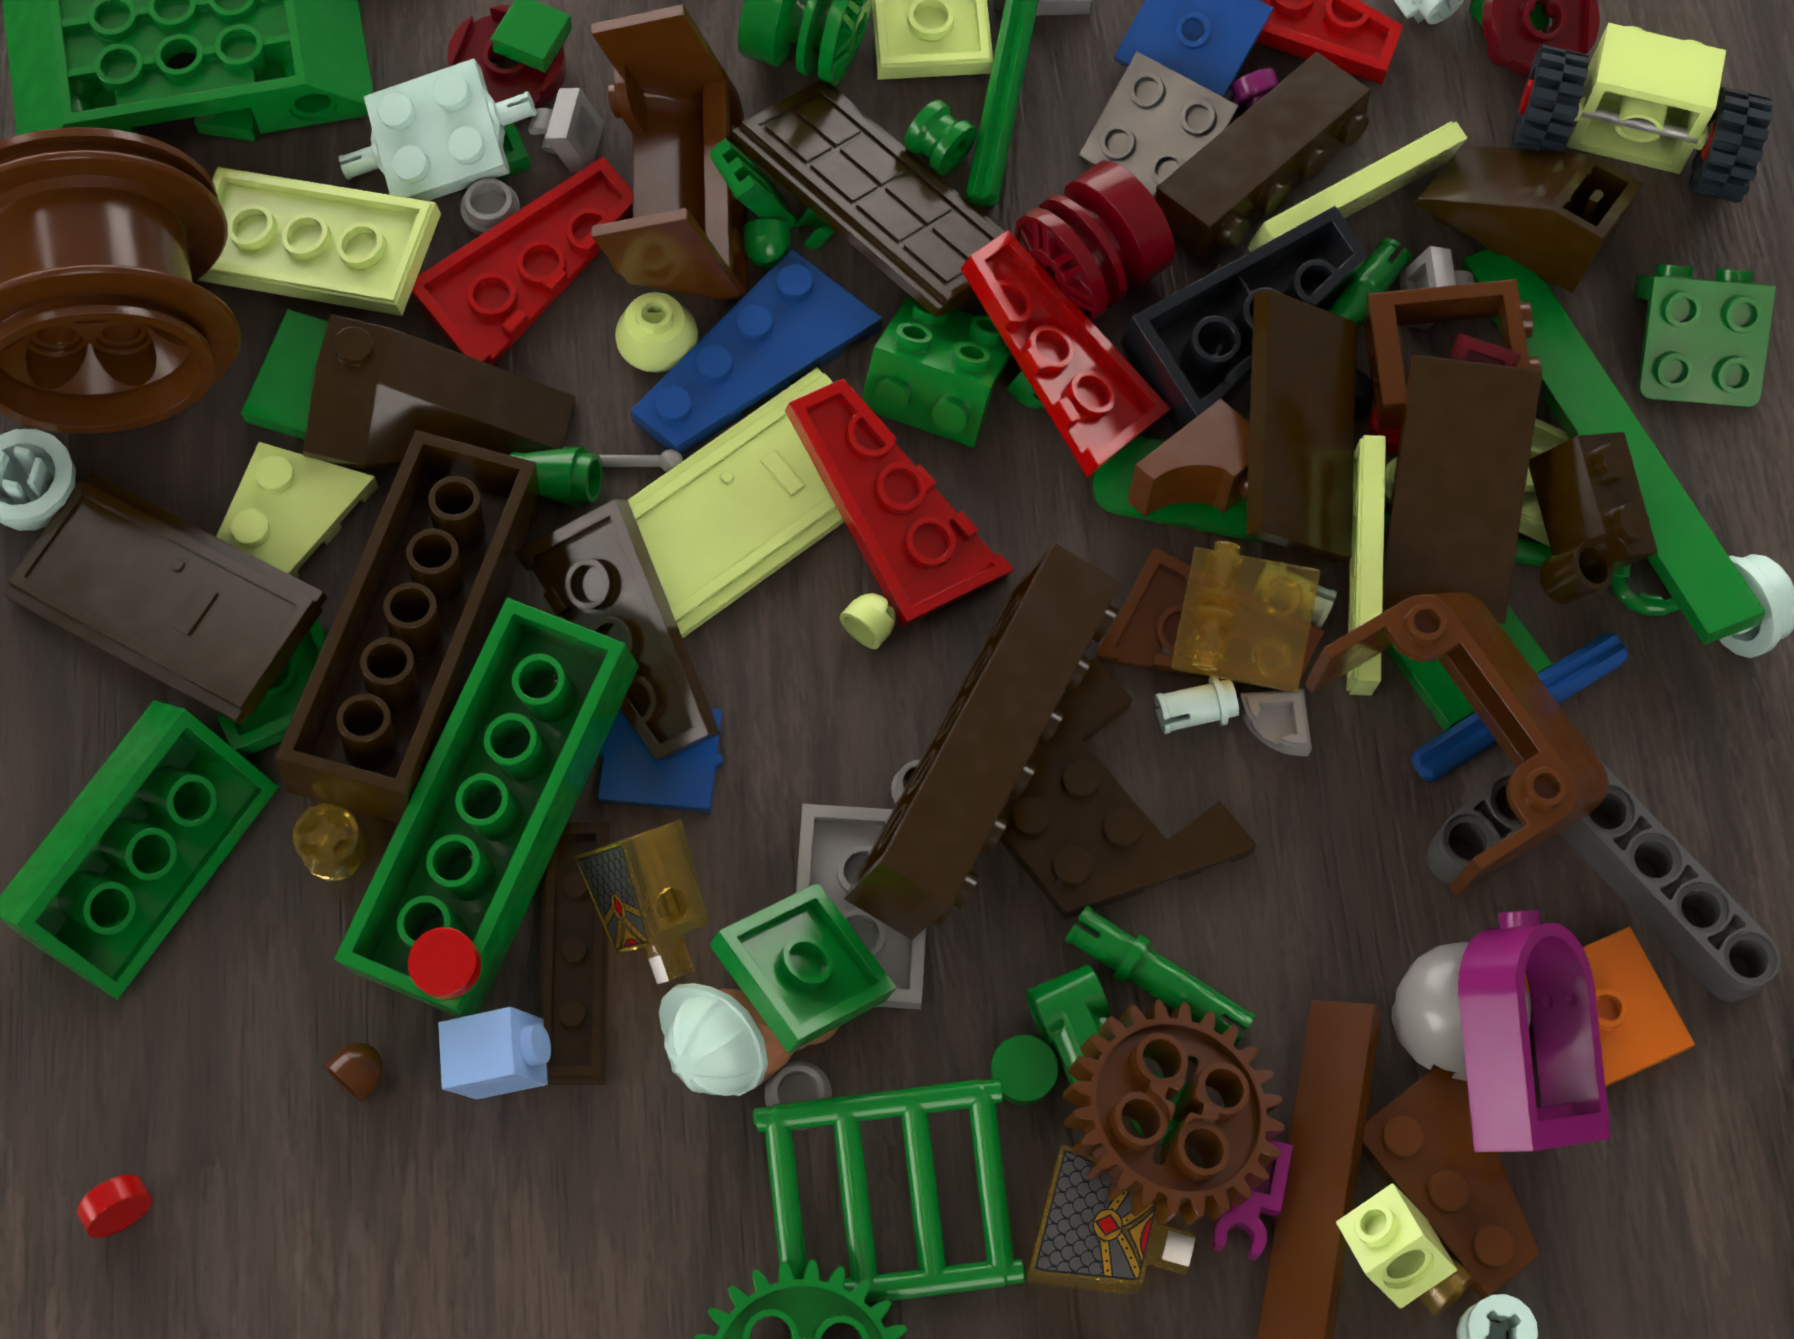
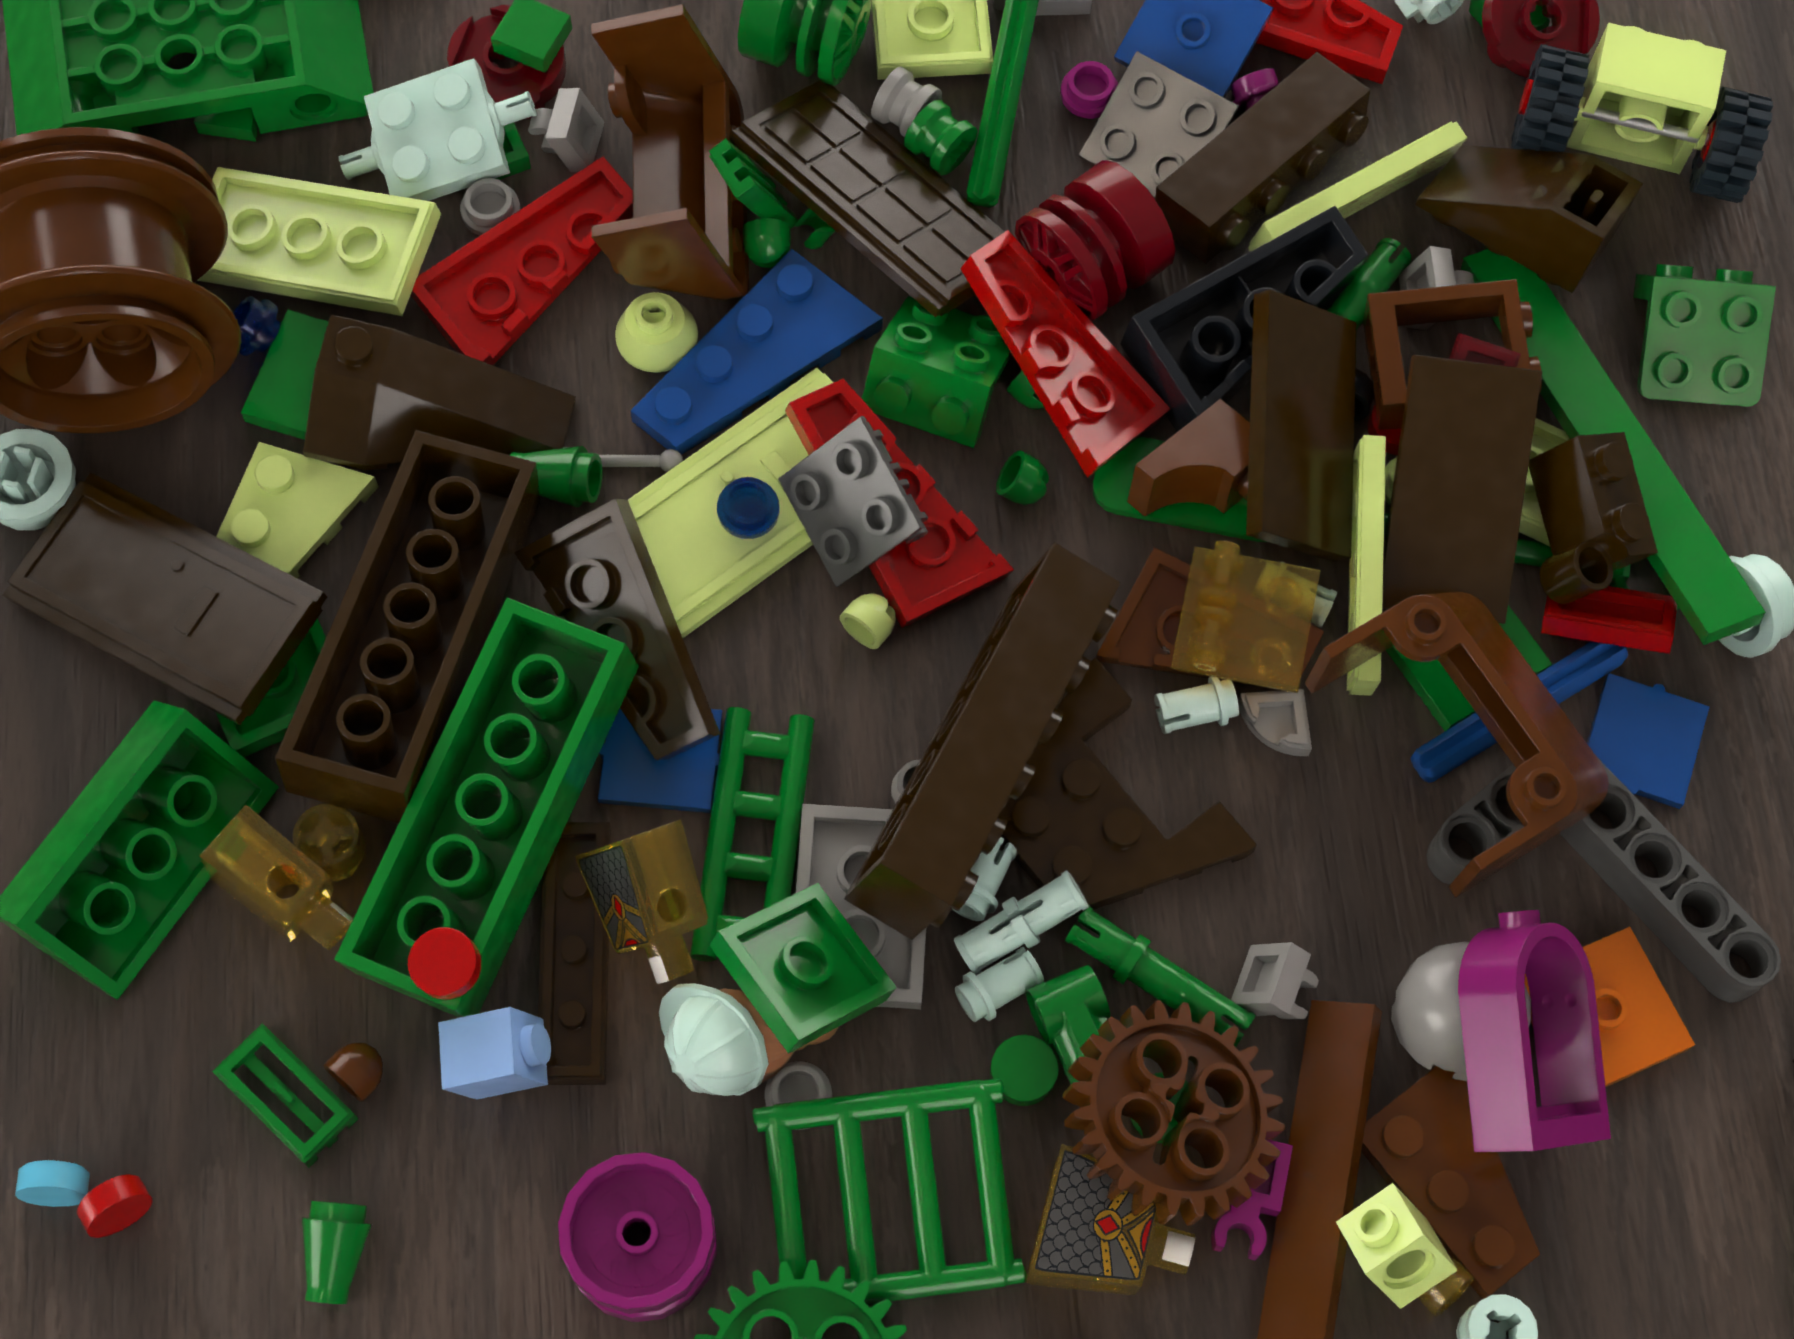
none -> medium azure tile [15,1160,90,1207]
none -> clear yellow torso [200,805,353,950]
none -> green tile [212,1023,359,1168]
none -> clear blue plate [233,296,280,356]
none -> green cone [302,1201,372,1304]
none -> magenta wheel [558,1152,718,1322]
none -> green bar [690,707,815,962]
none -> clear blue plate [717,477,780,539]
none -> dark grey hinge [778,416,928,587]
none -> light grey wheel [871,66,942,137]
none -> light aqua pin [952,837,1017,921]
none -> light aqua pin [954,870,1089,975]
none -> light aqua pin [955,947,1044,1022]
none -> green hinge [996,450,1049,505]
none -> magenta plate [1060,61,1118,119]
none -> light grey tile [1231,942,1319,1020]
none -> red tile [1541,586,1677,654]
none -> blue piece [1587,673,1710,809]

